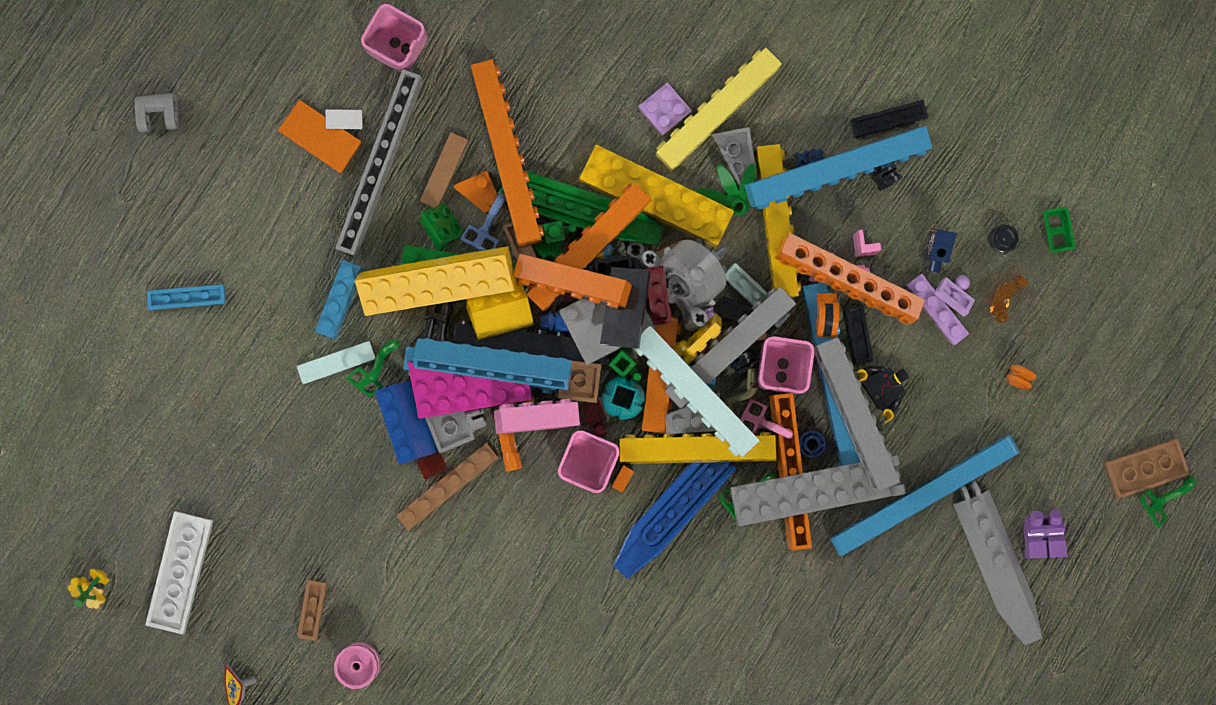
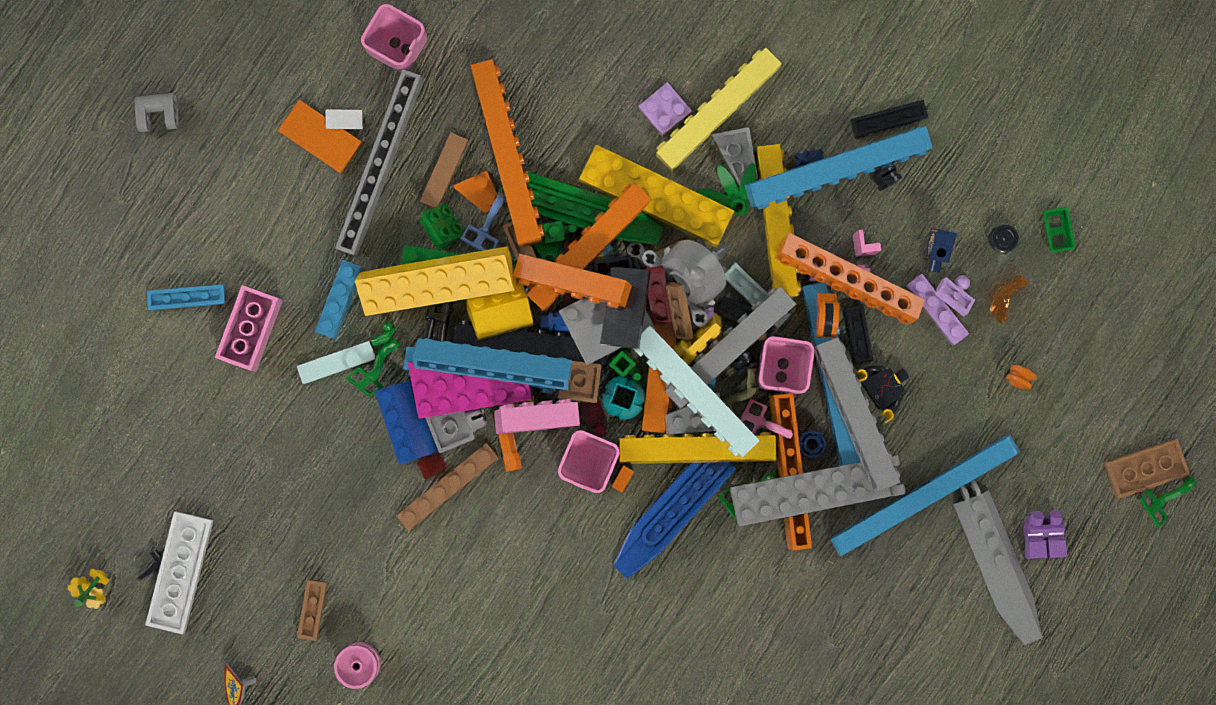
none -> black piece [136,549,162,581]
none -> bright pink brick [215,285,283,372]
none -> green arm [371,321,395,347]
none -> medium nougat tile [665,282,694,340]

